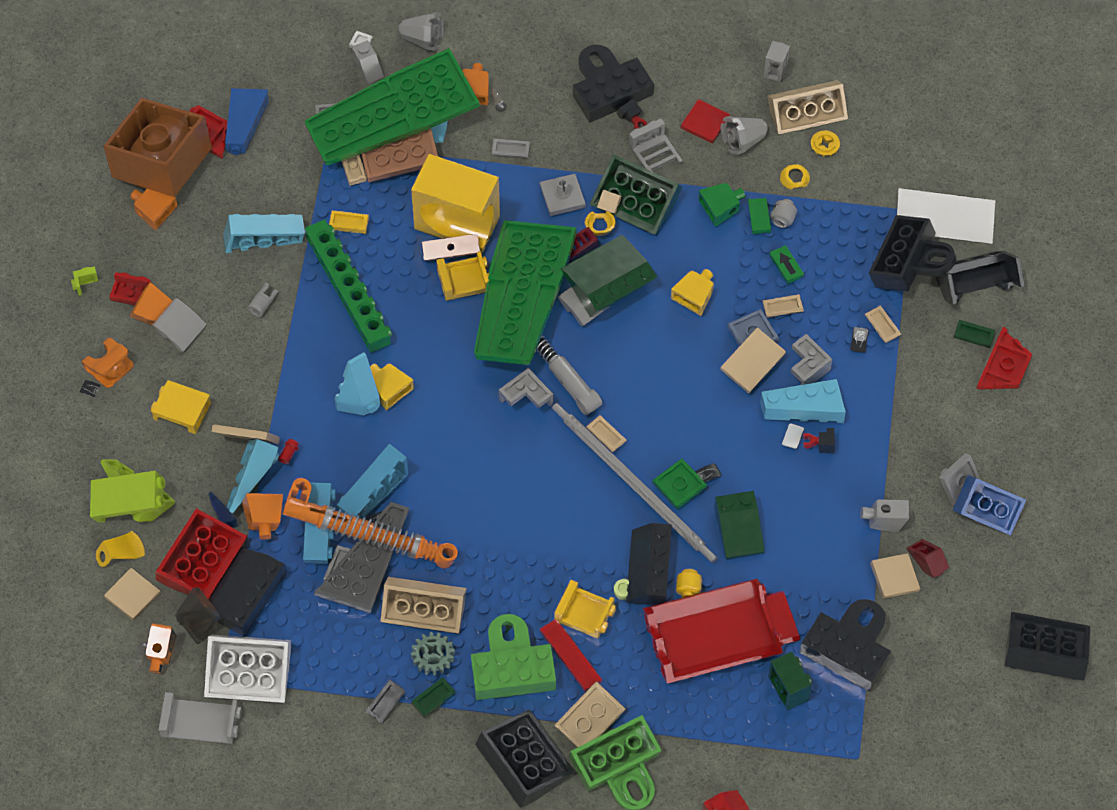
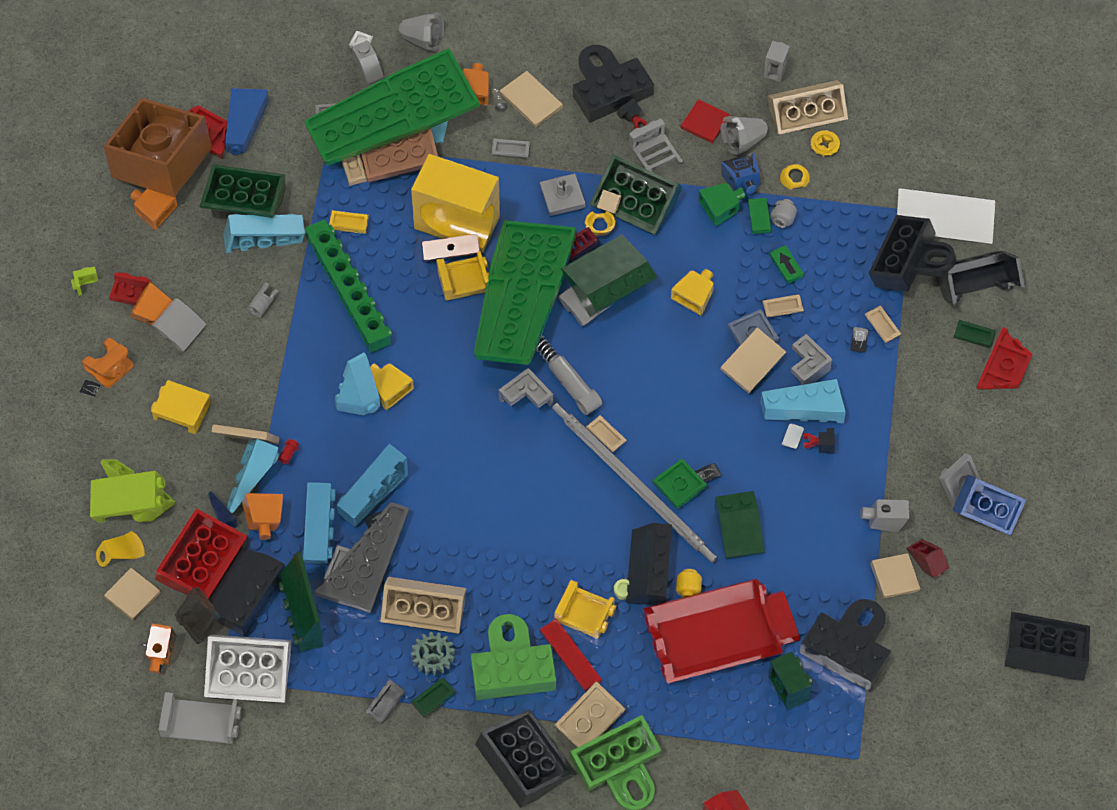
orange piece [282,478,458,569] -> none
none -> dark green slope [200,164,286,218]
none -> dark green slope [278,551,324,652]
none -> tan tile [500,71,563,128]
none -> blue torso [721,153,760,194]

